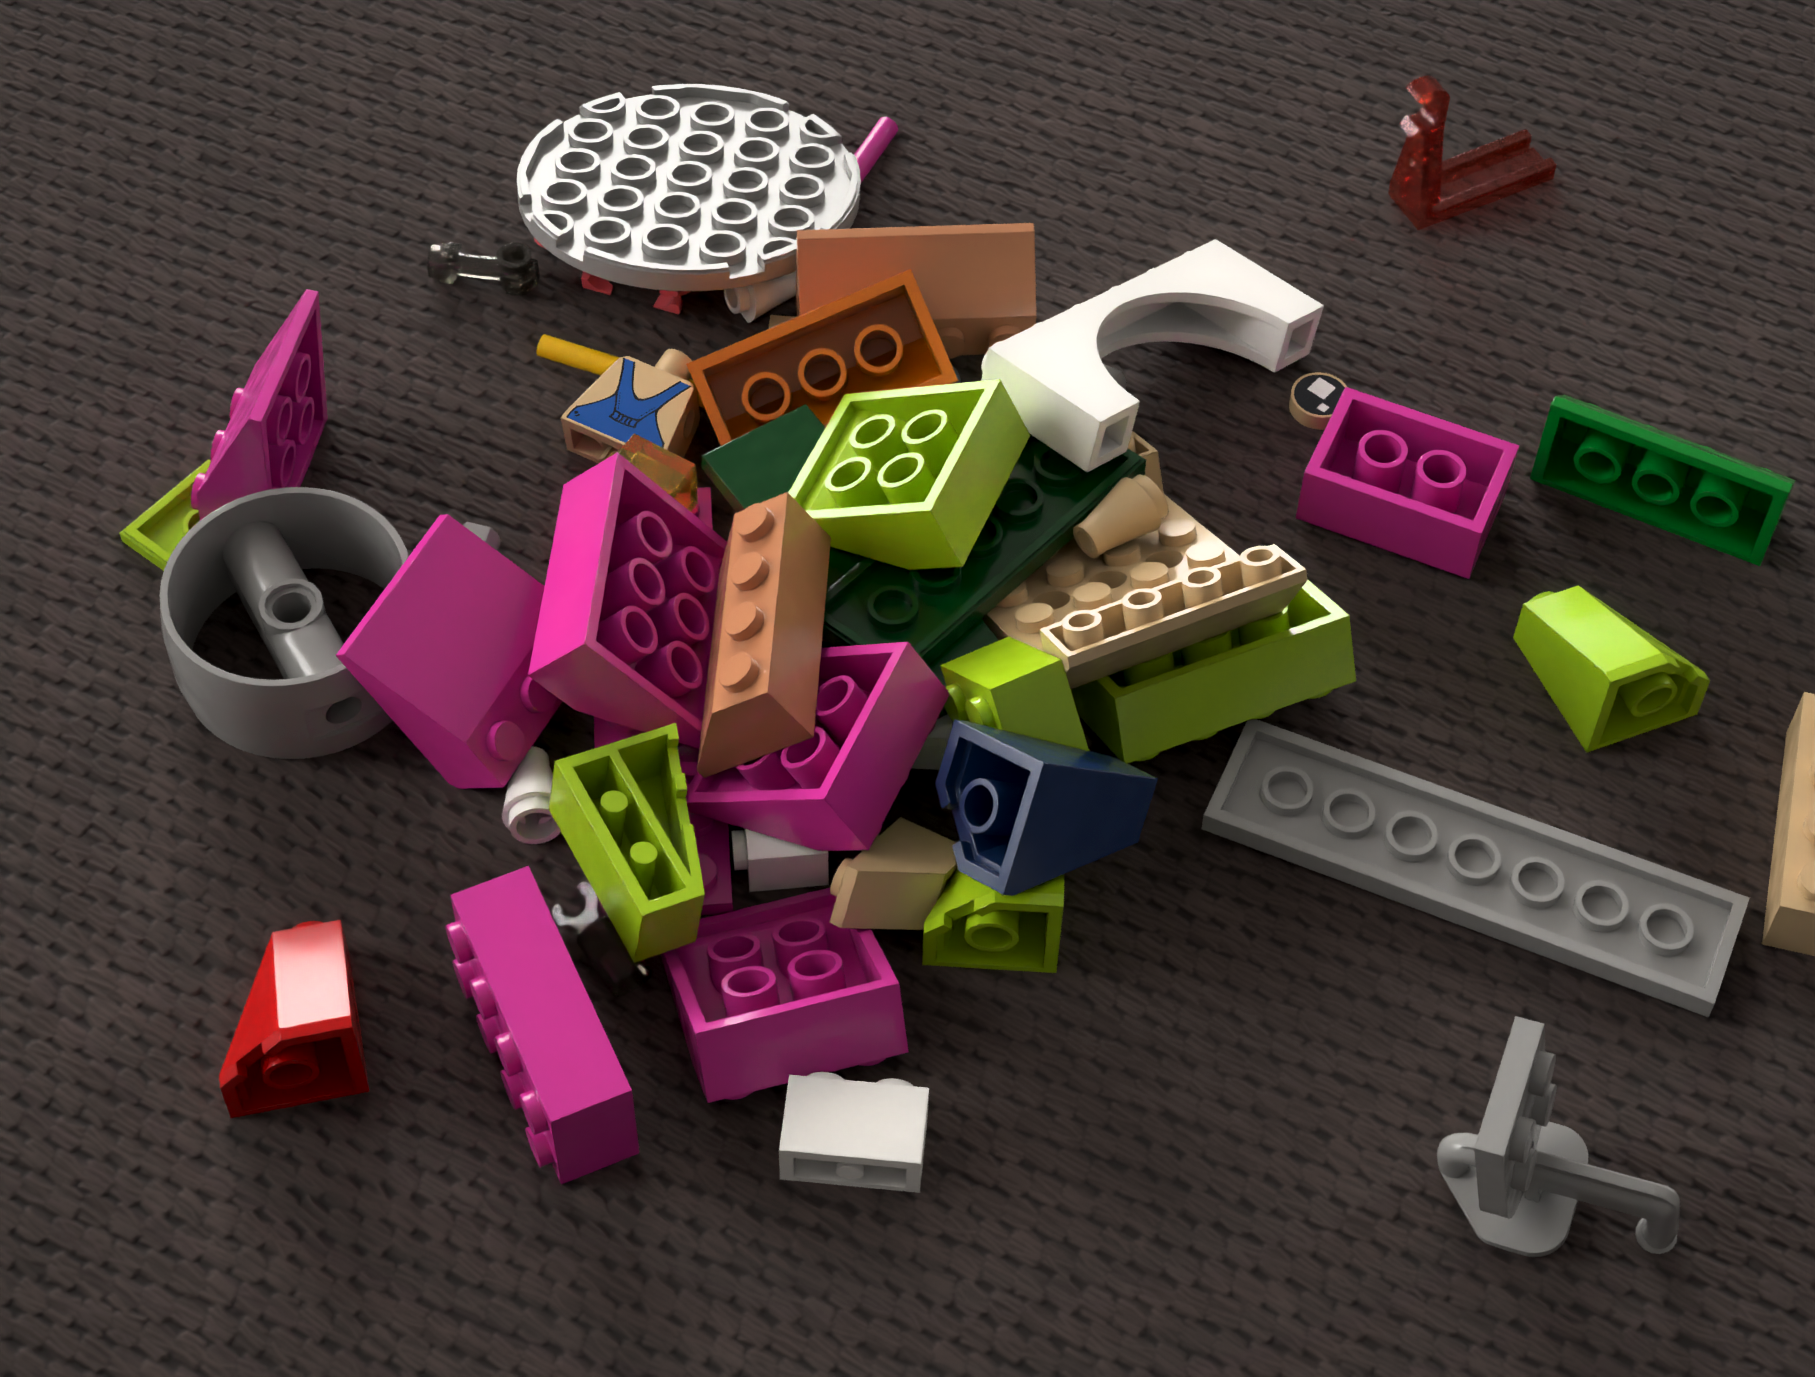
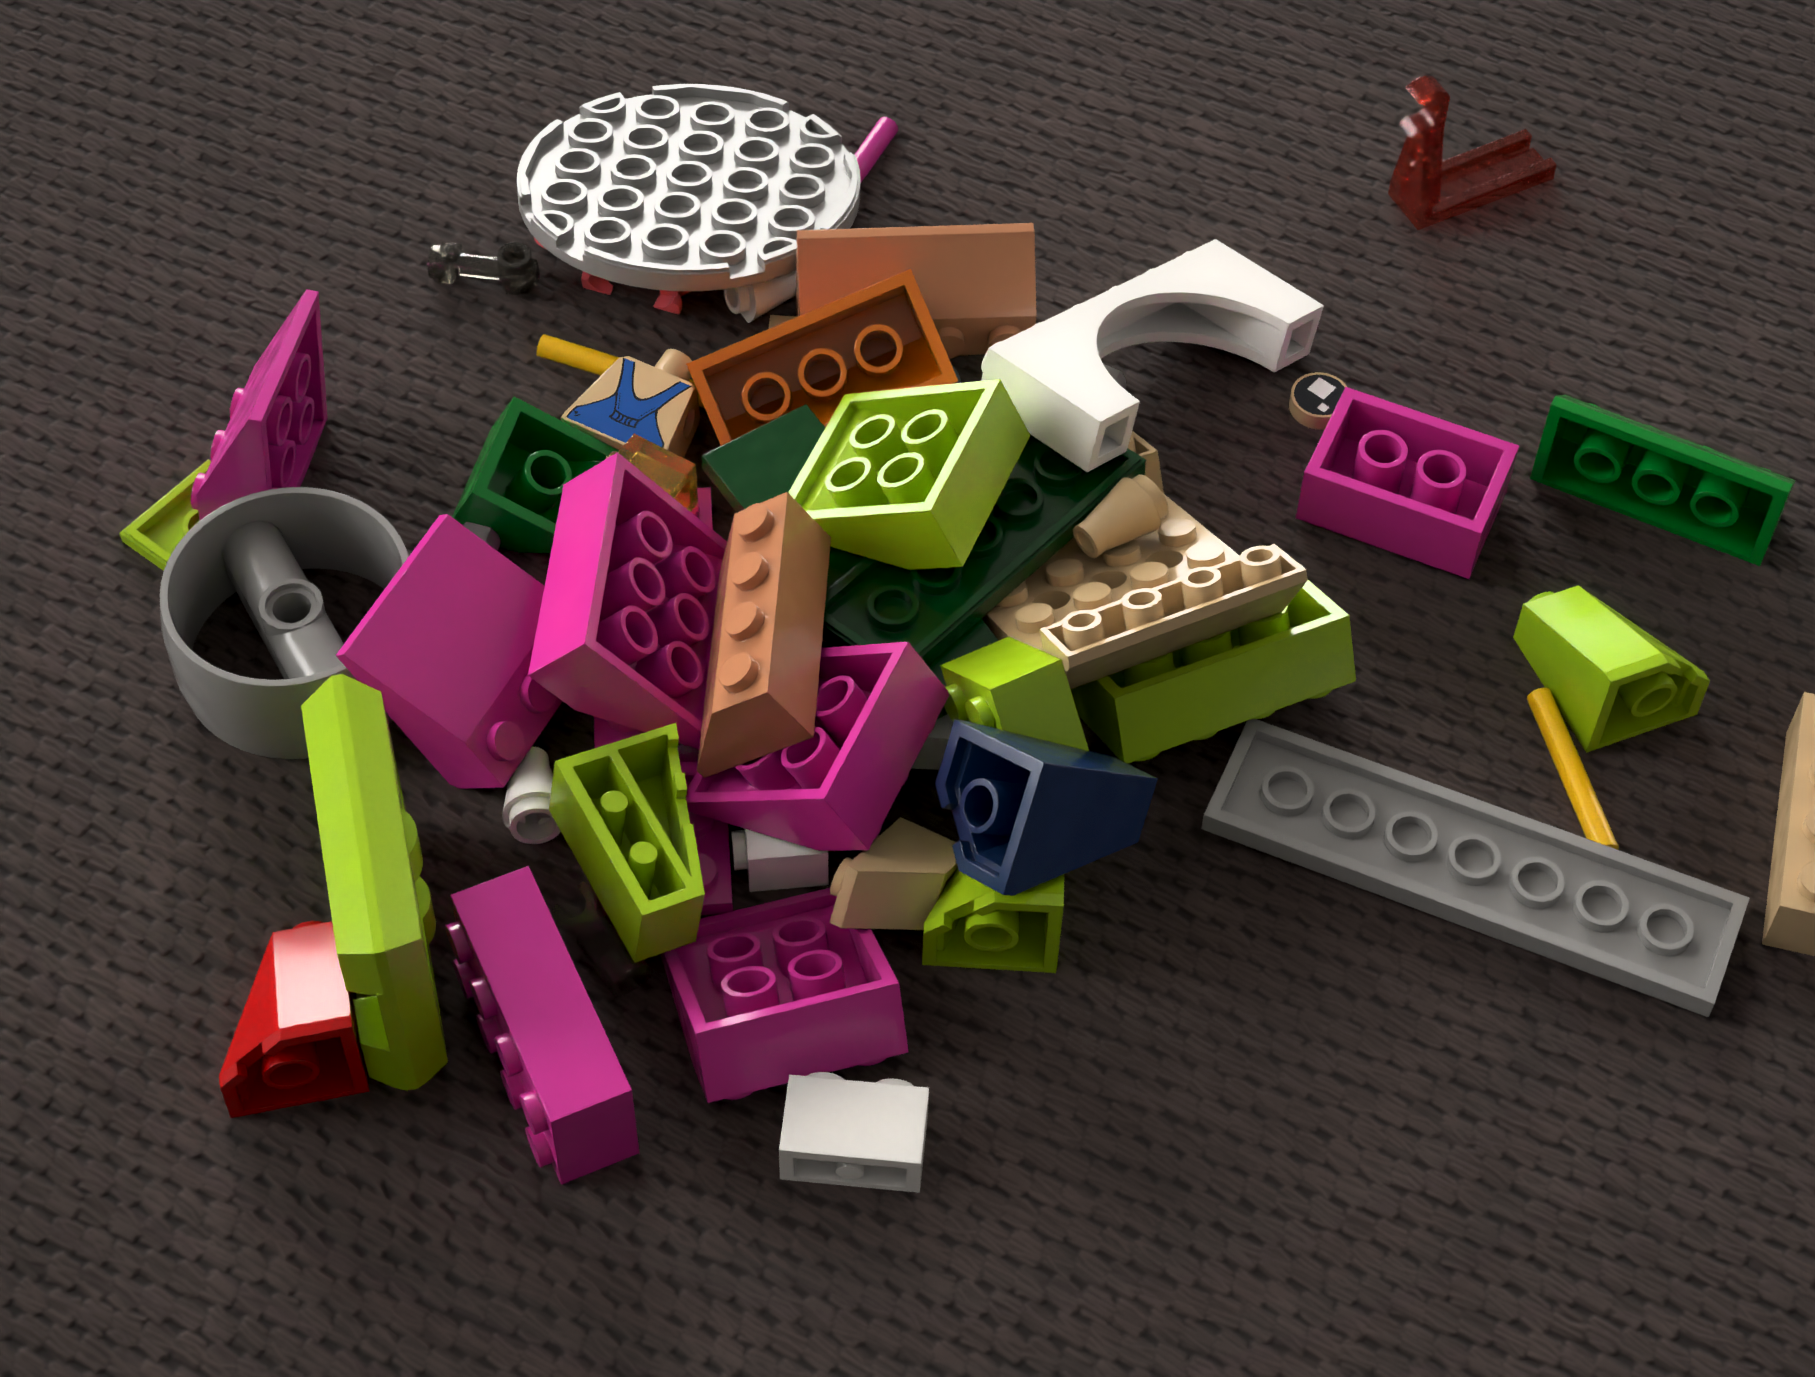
light grey plate [1437,1016,1680,1257] -> none
none -> lime piece [301,674,448,1091]
none -> green slope [452,397,623,553]
none -> yellow bar [1527,688,1619,850]

